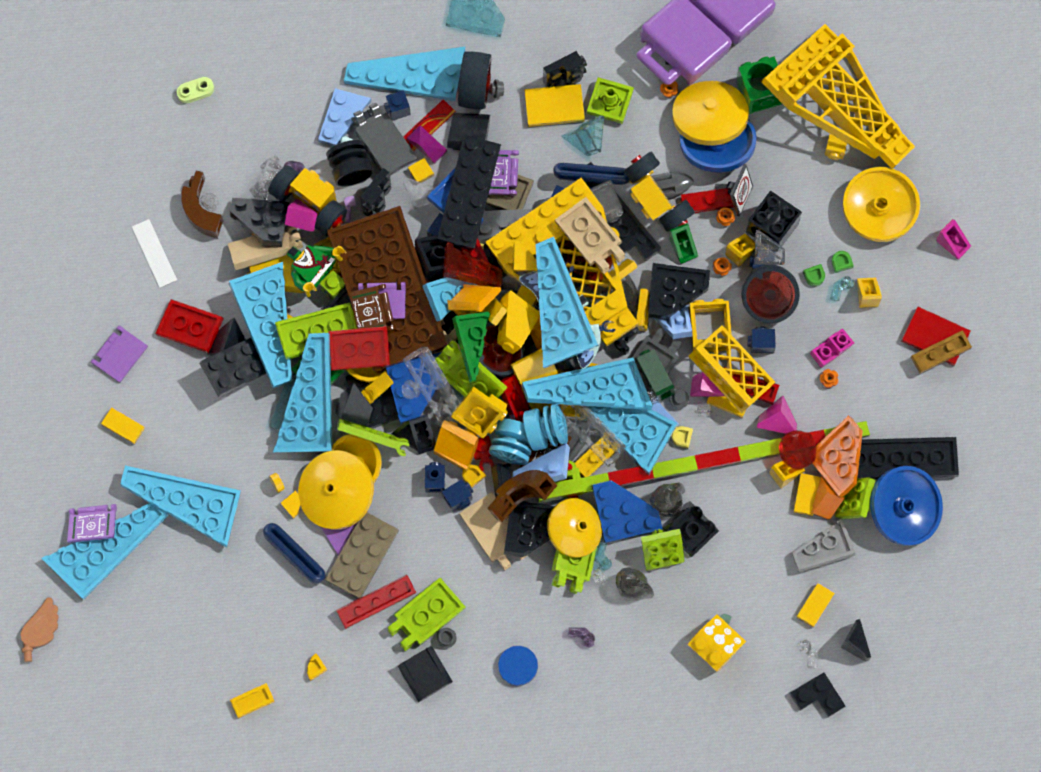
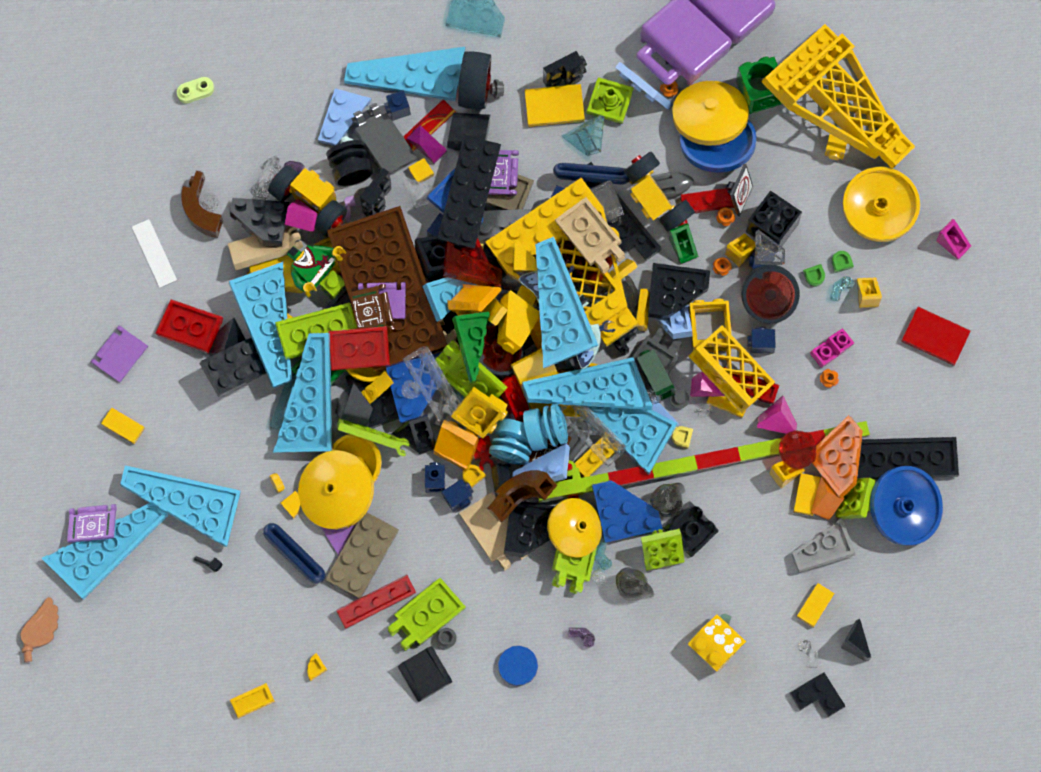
pearl gold tile [910,330,972,374] -> none
none -> black hand [194,556,223,572]
none -> light blue wing [615,62,673,110]

